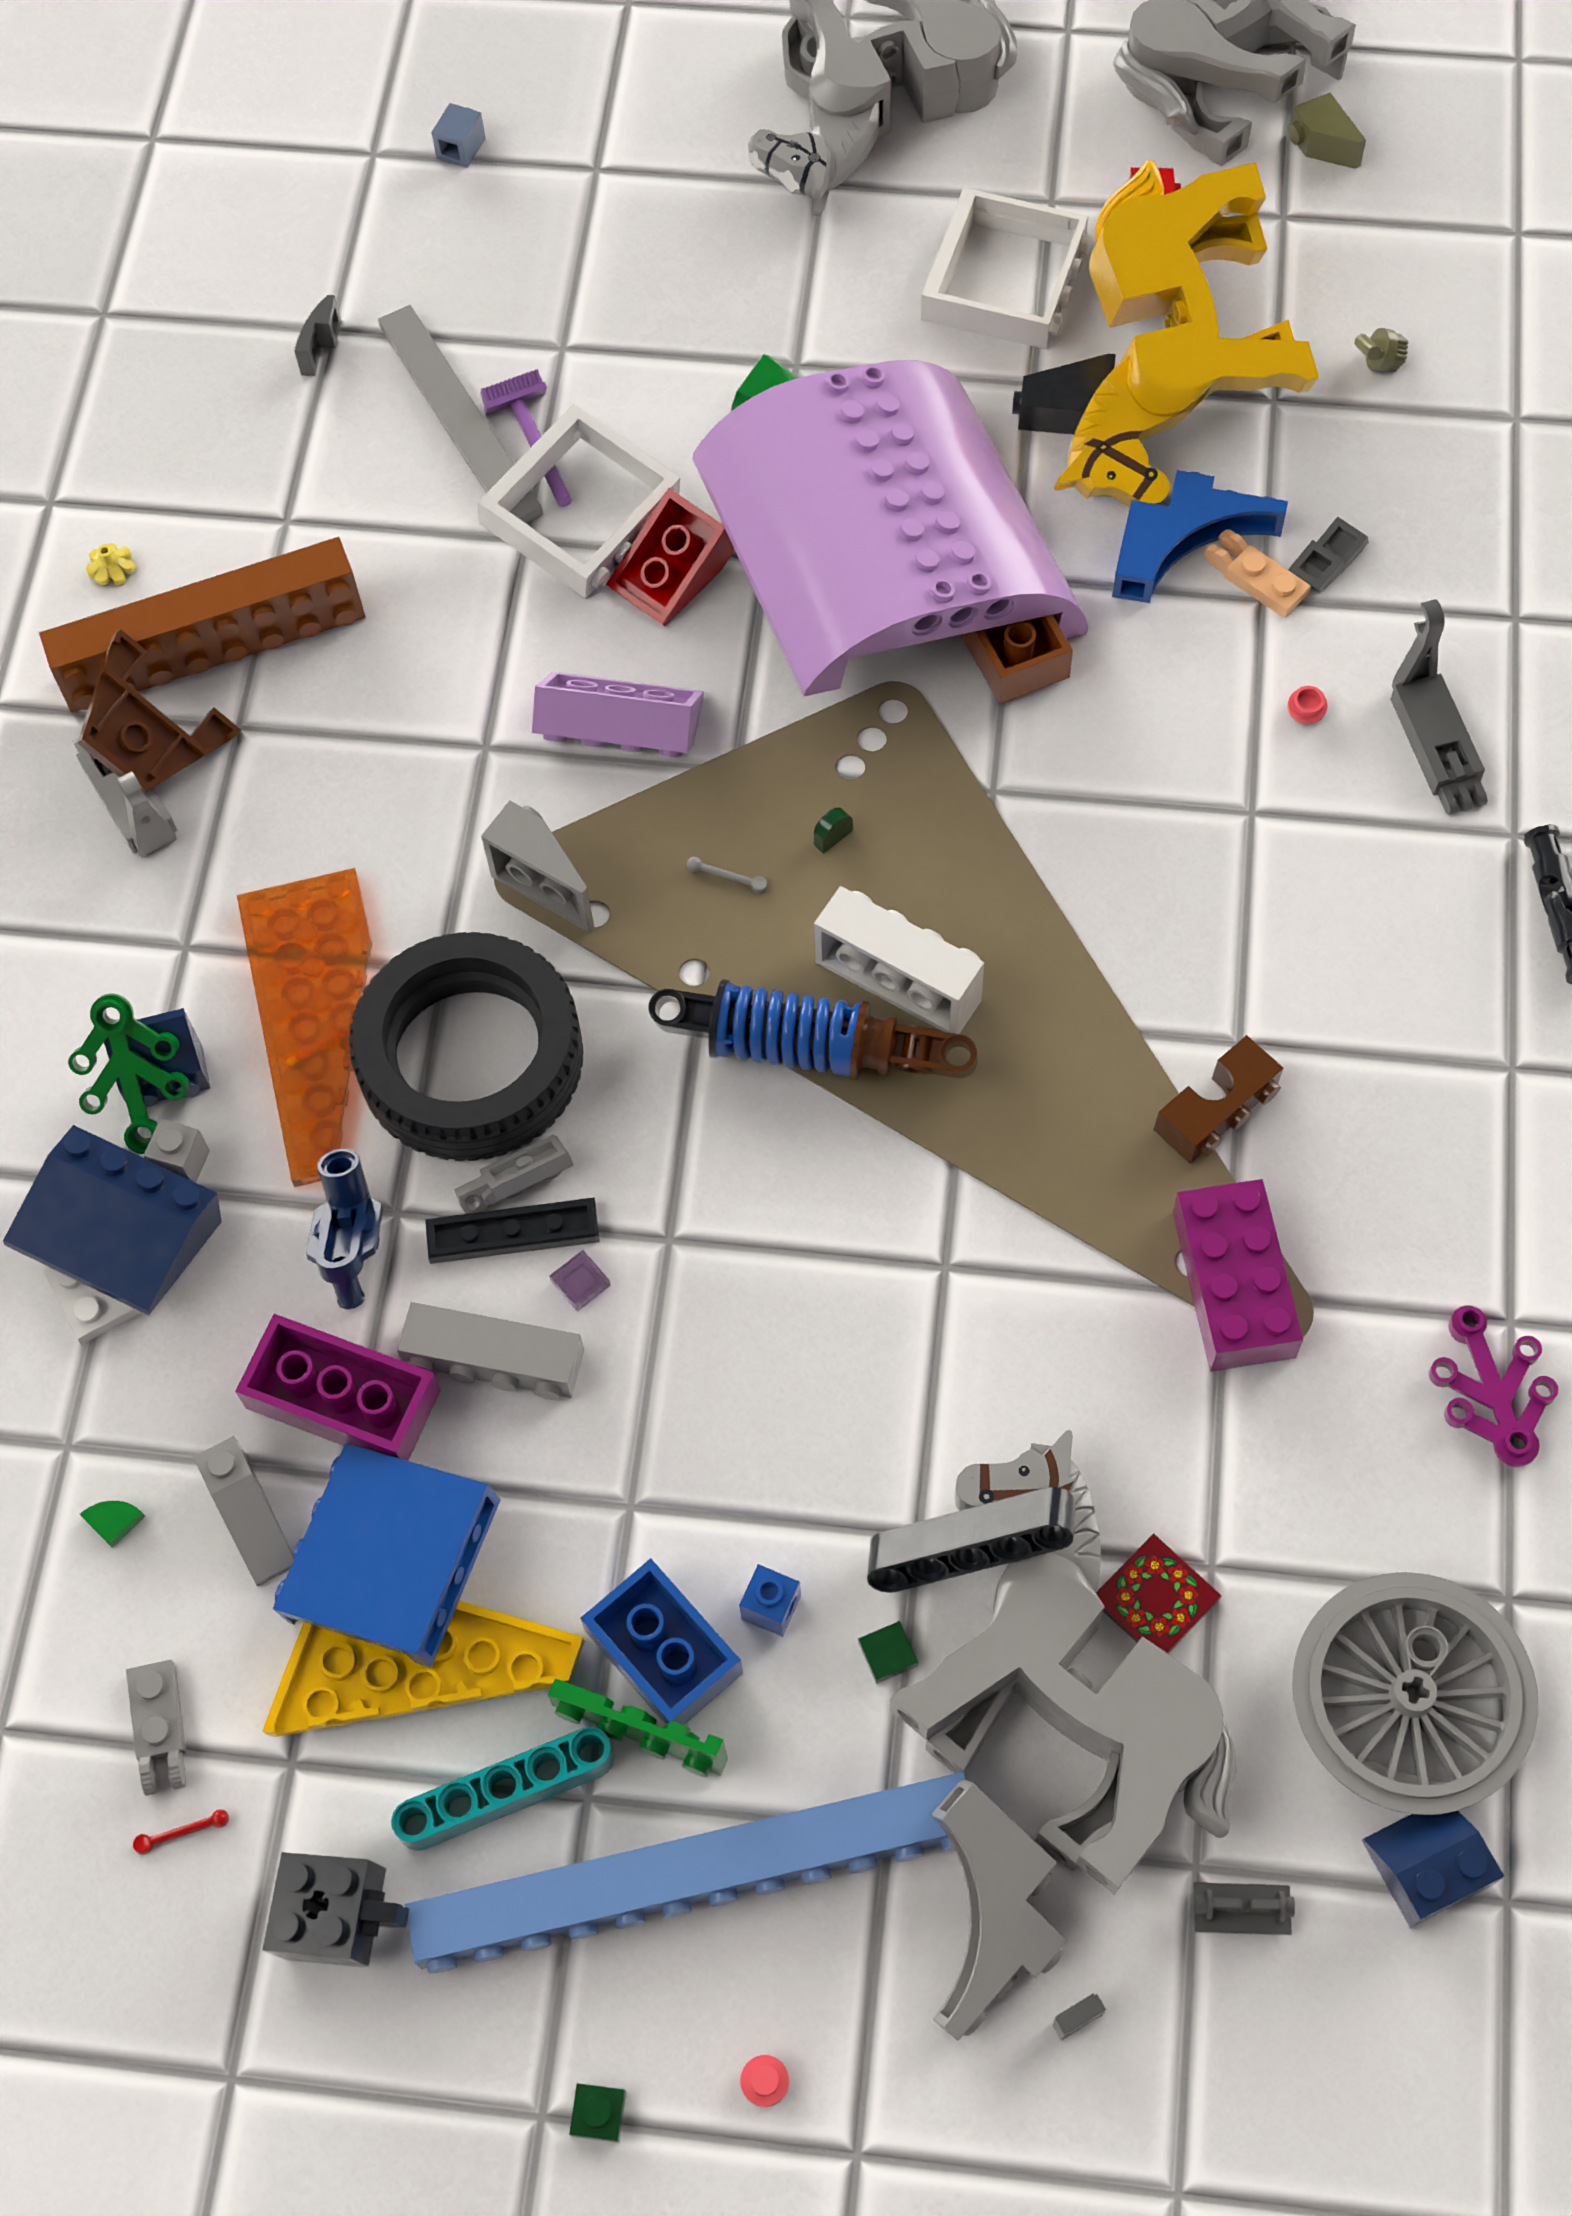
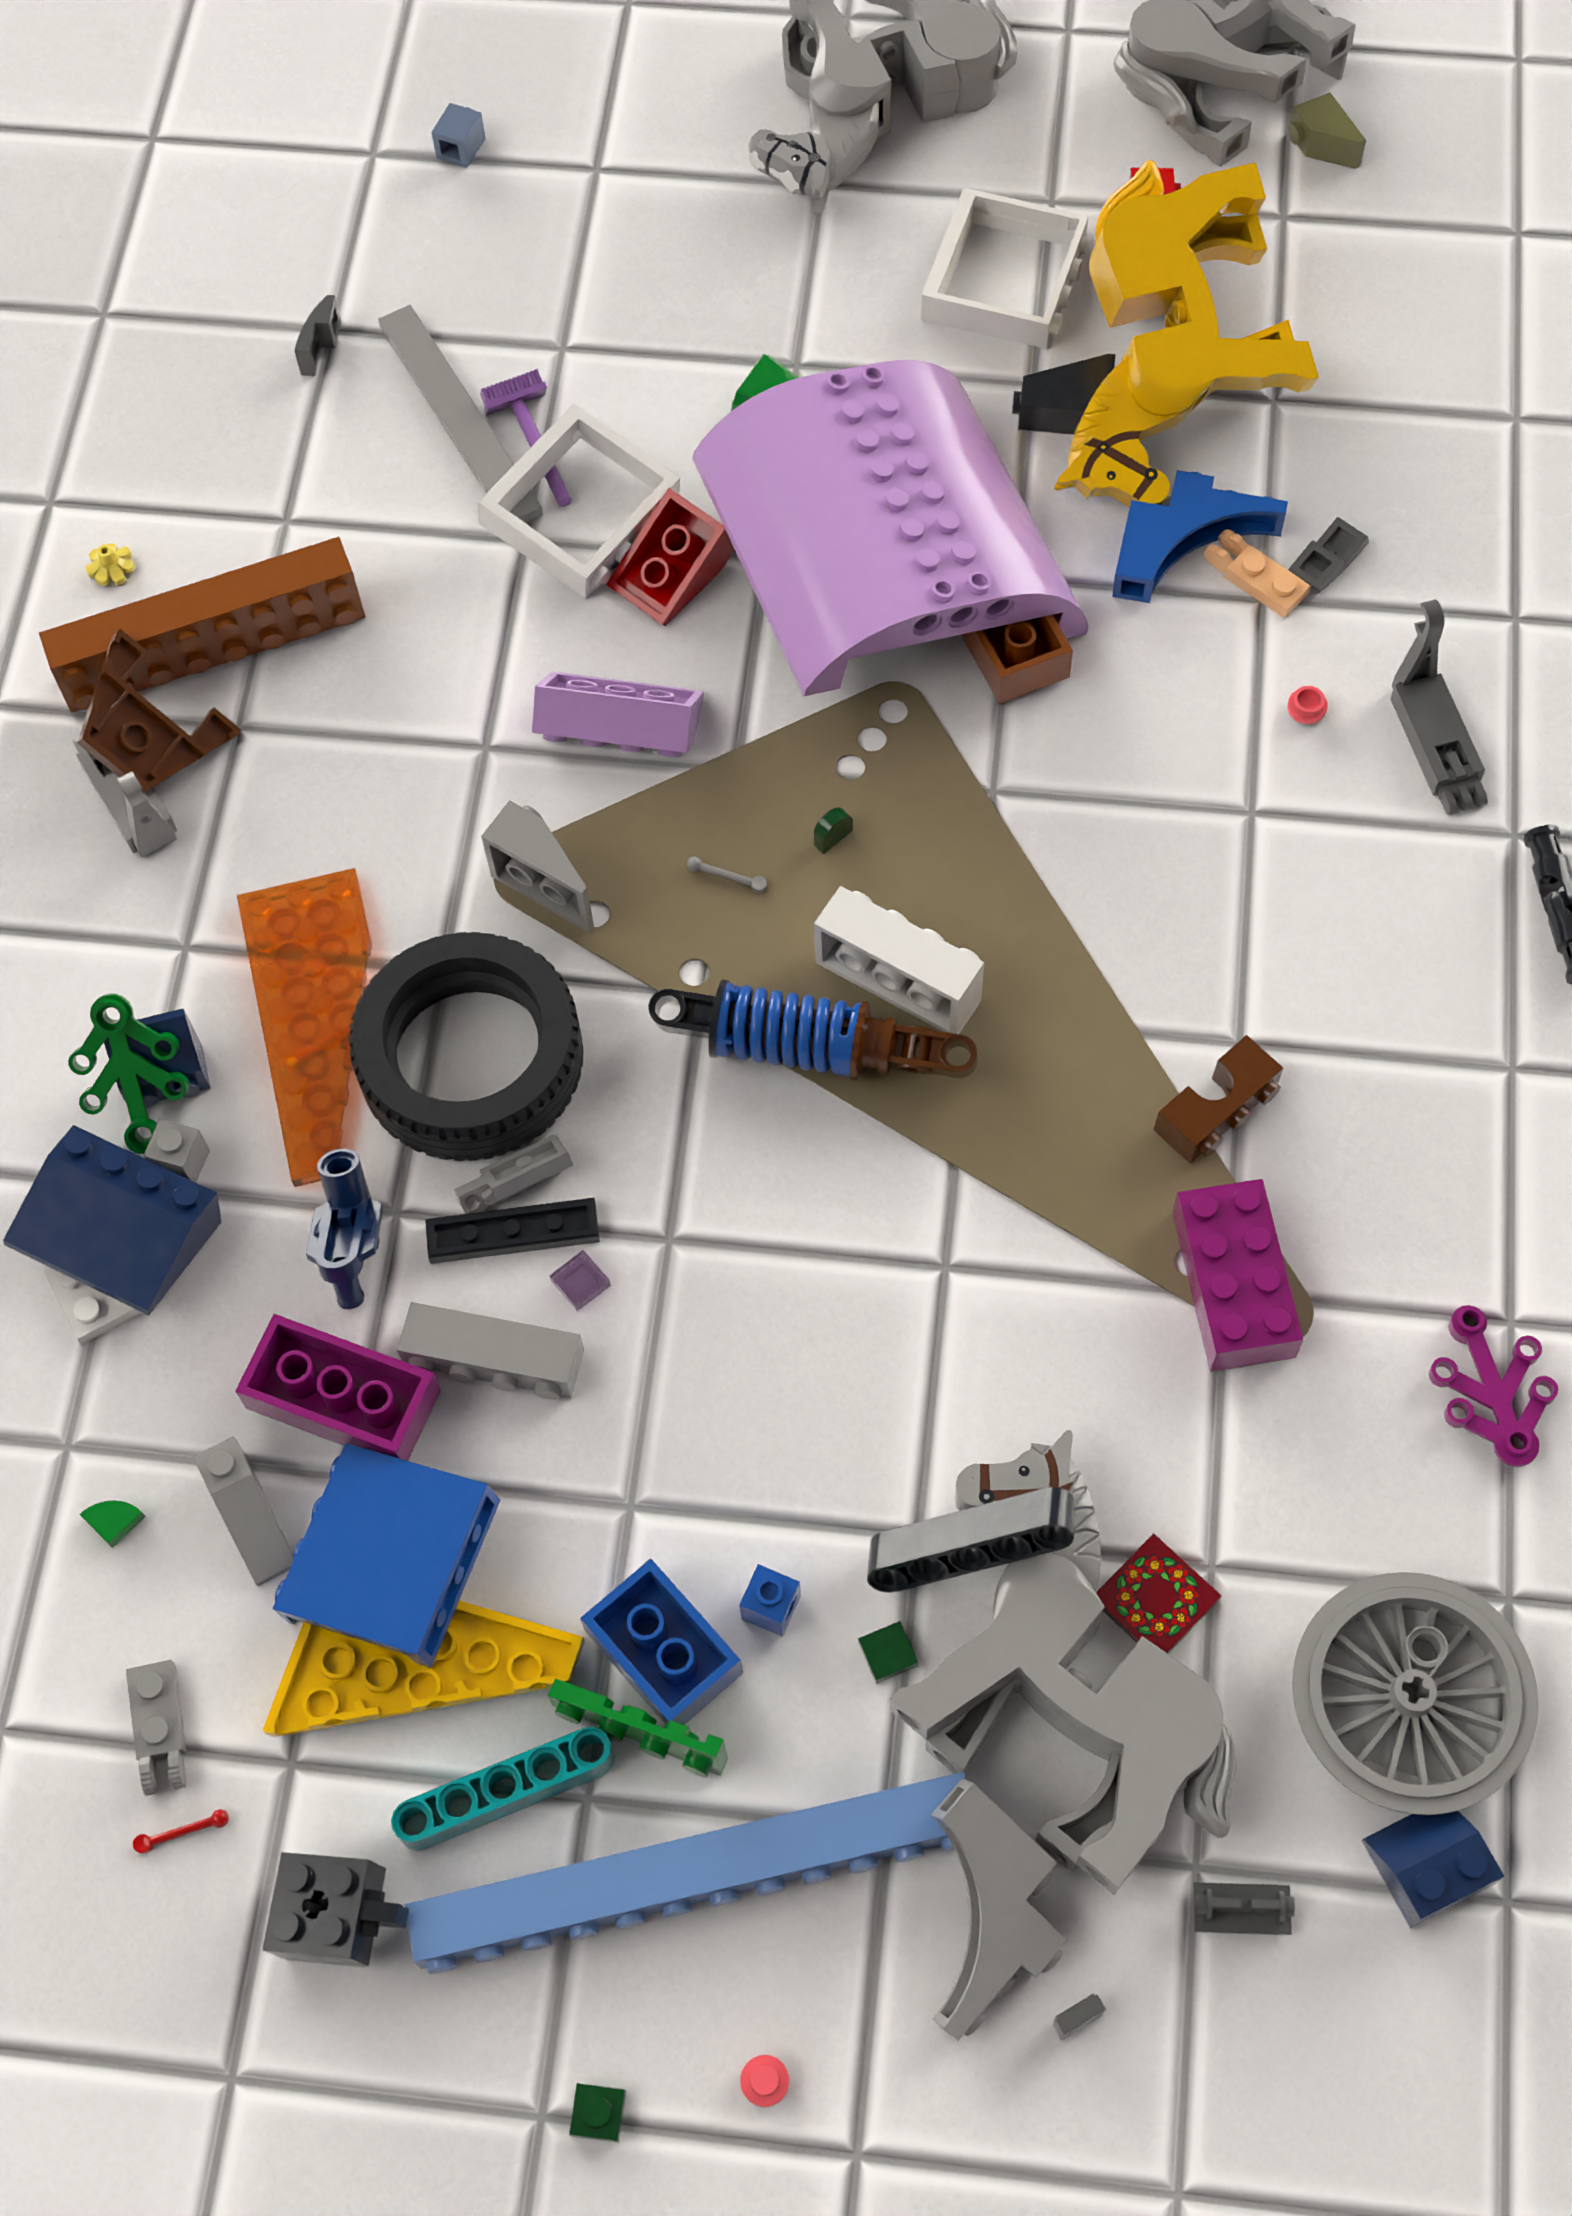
olive piece [1354,328,1409,372] -> none

